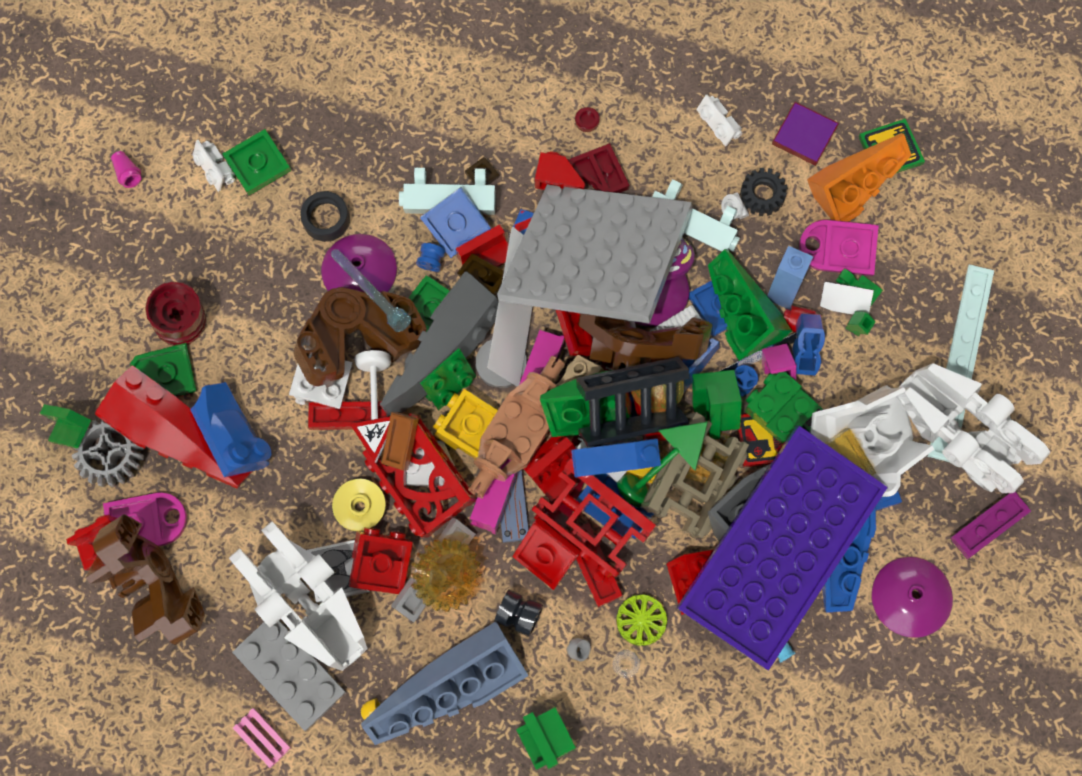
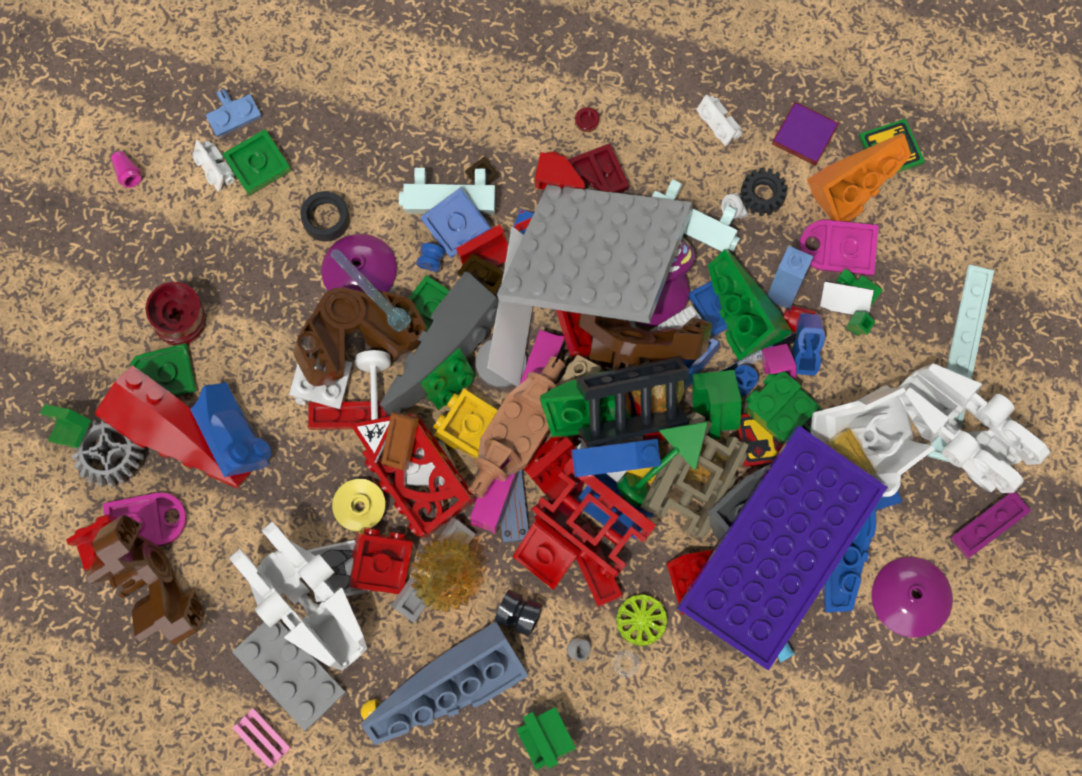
none -> medium blue plate [206,89,262,138]

